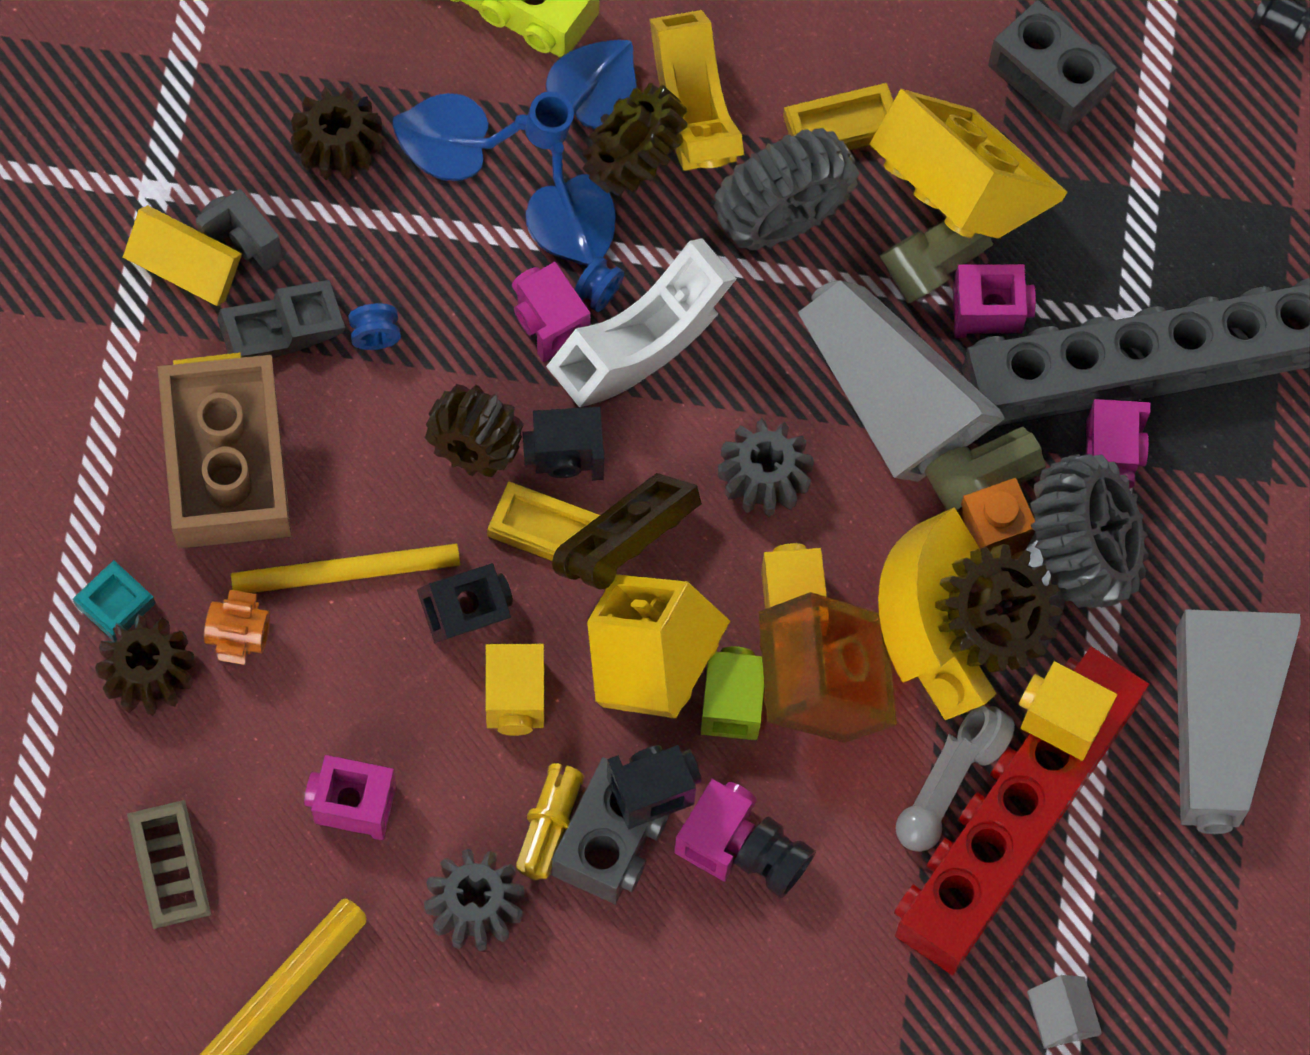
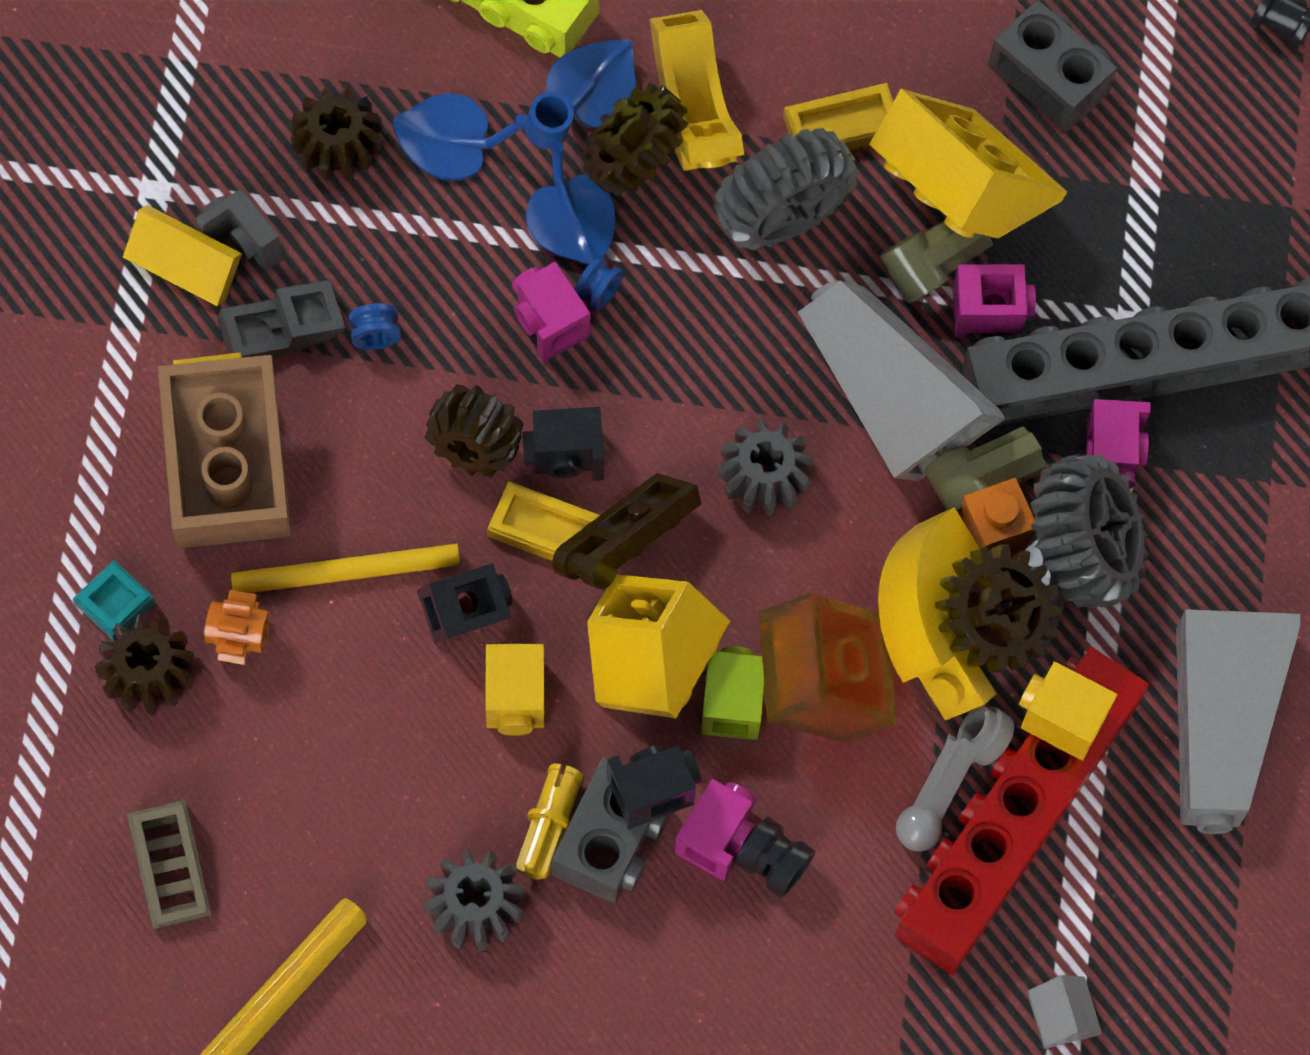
dark pink brick [304,755,396,841] -> none
white arch [546,238,736,407] -> none
yellow brick [761,543,828,636] -> none

